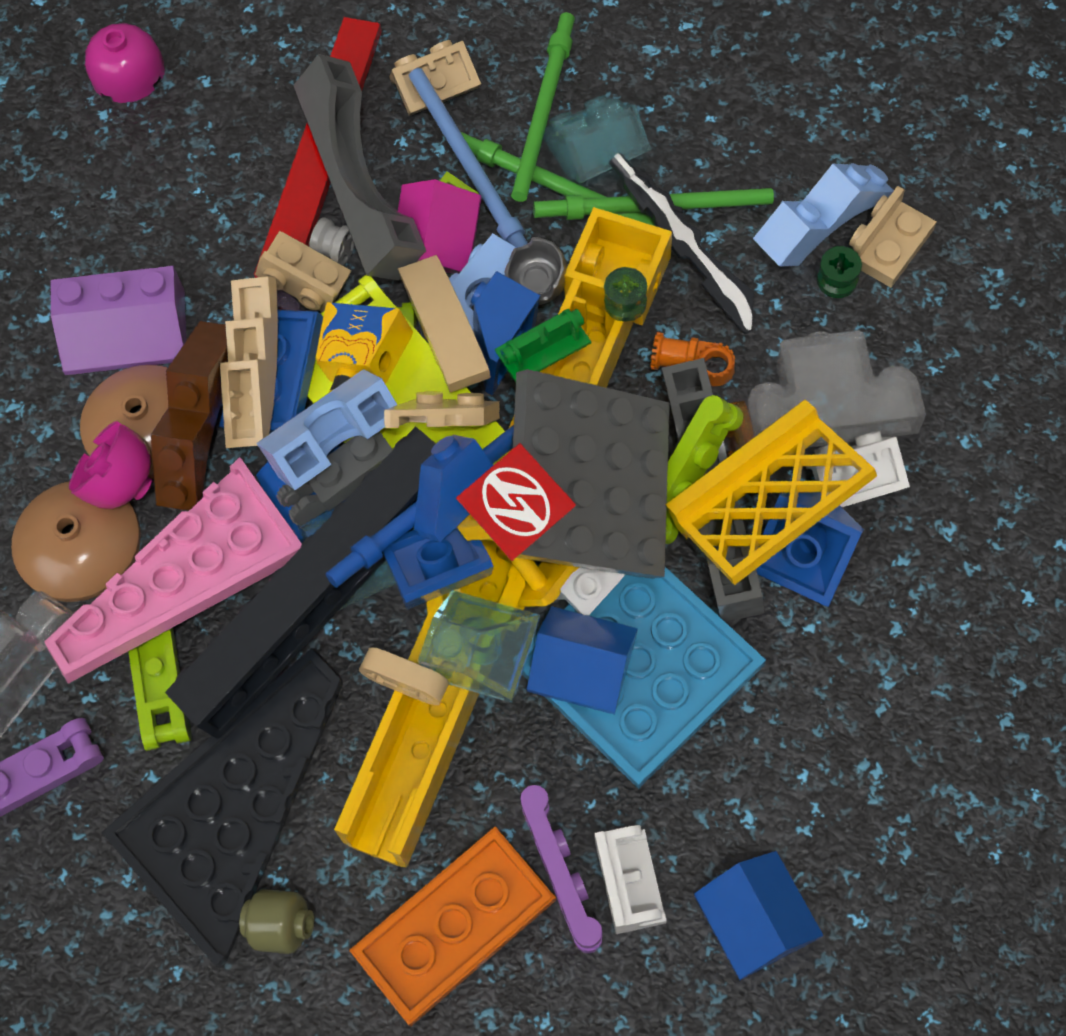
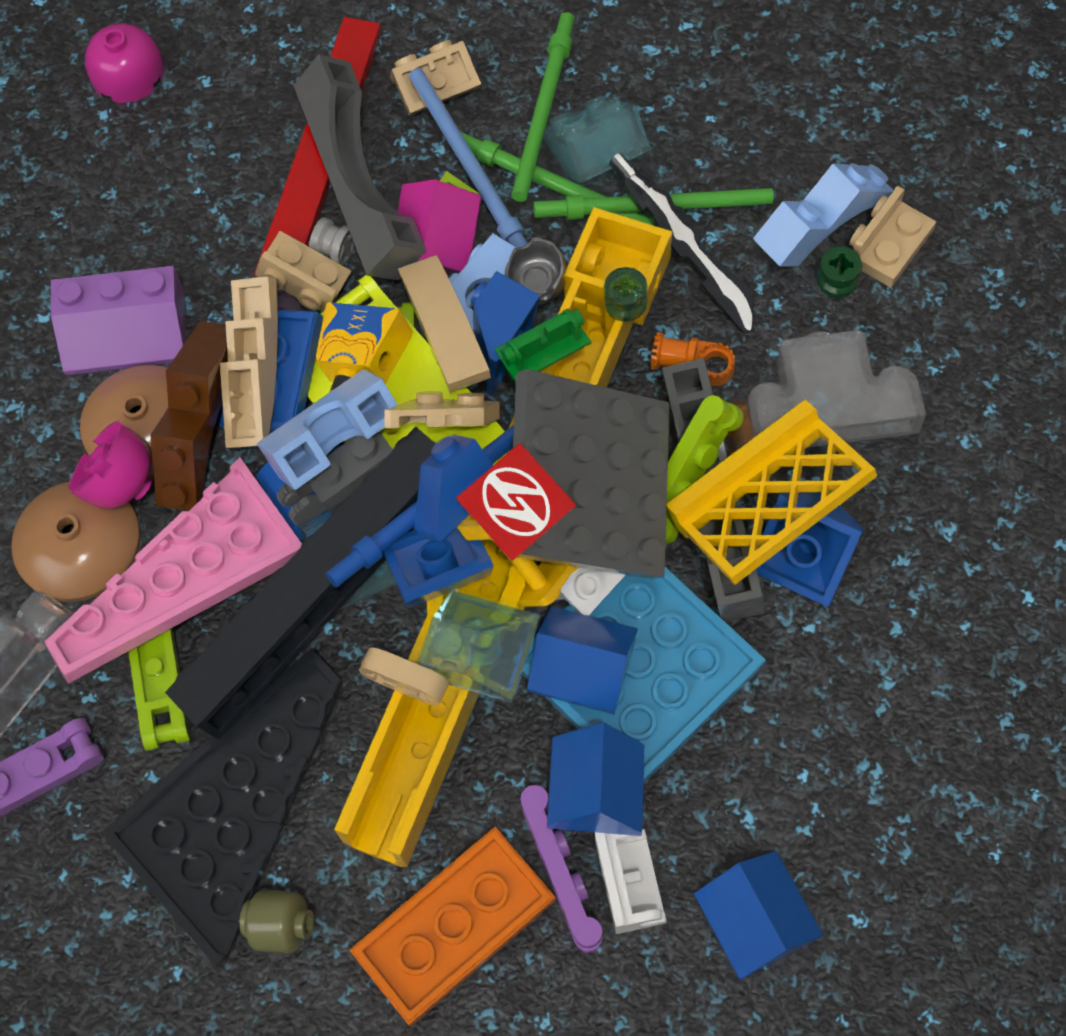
white bracket [806,431,910,507] -> none
none -> blue slope [547,723,645,836]

